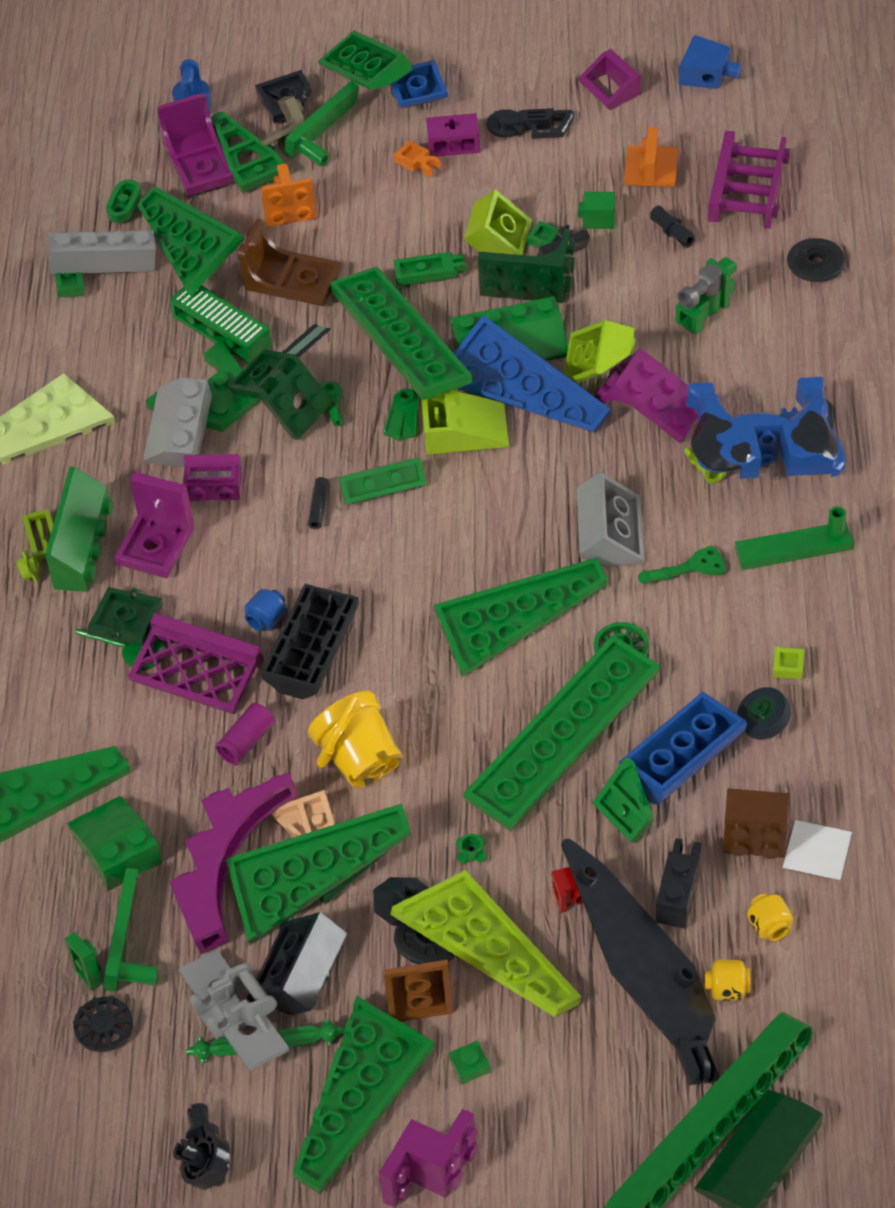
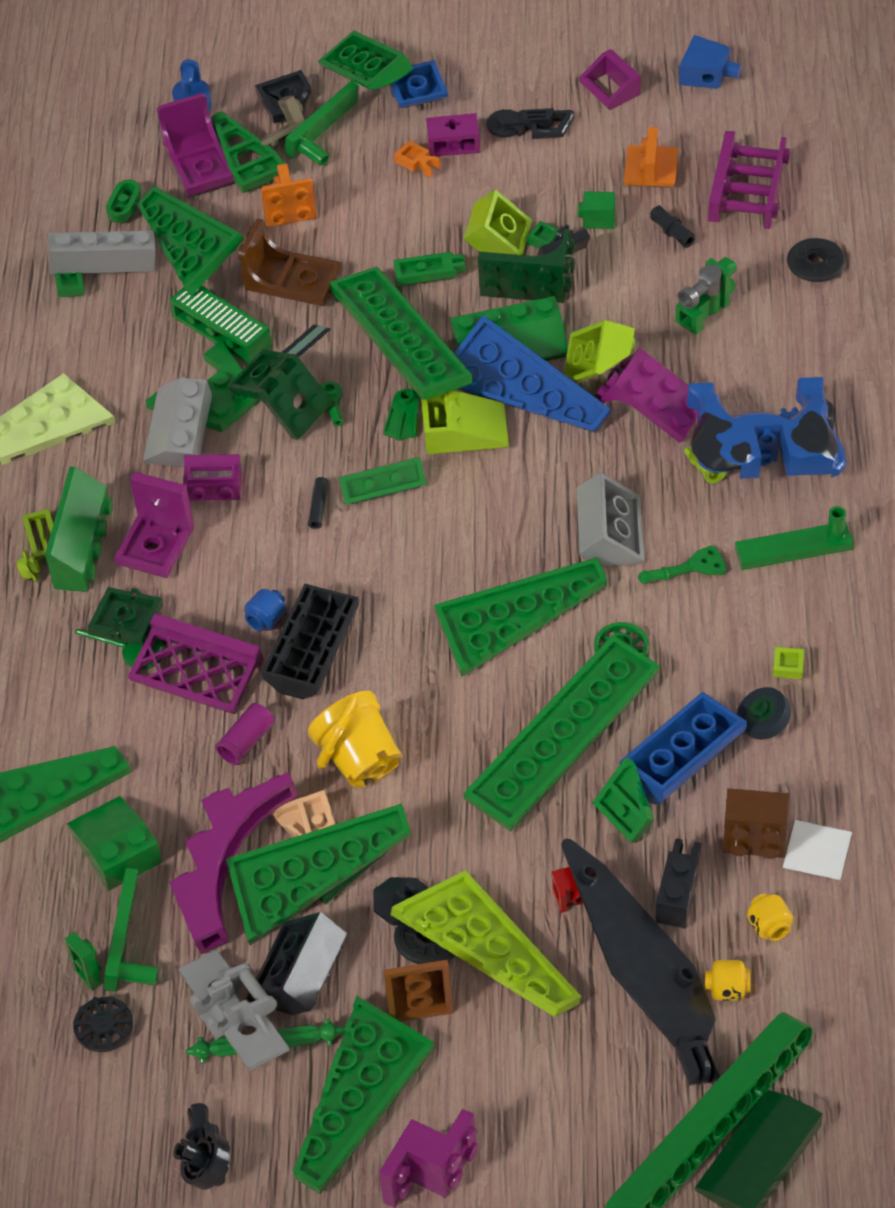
green plate [448,1040,491,1084] -> none
green plate [456,834,487,864] -> none

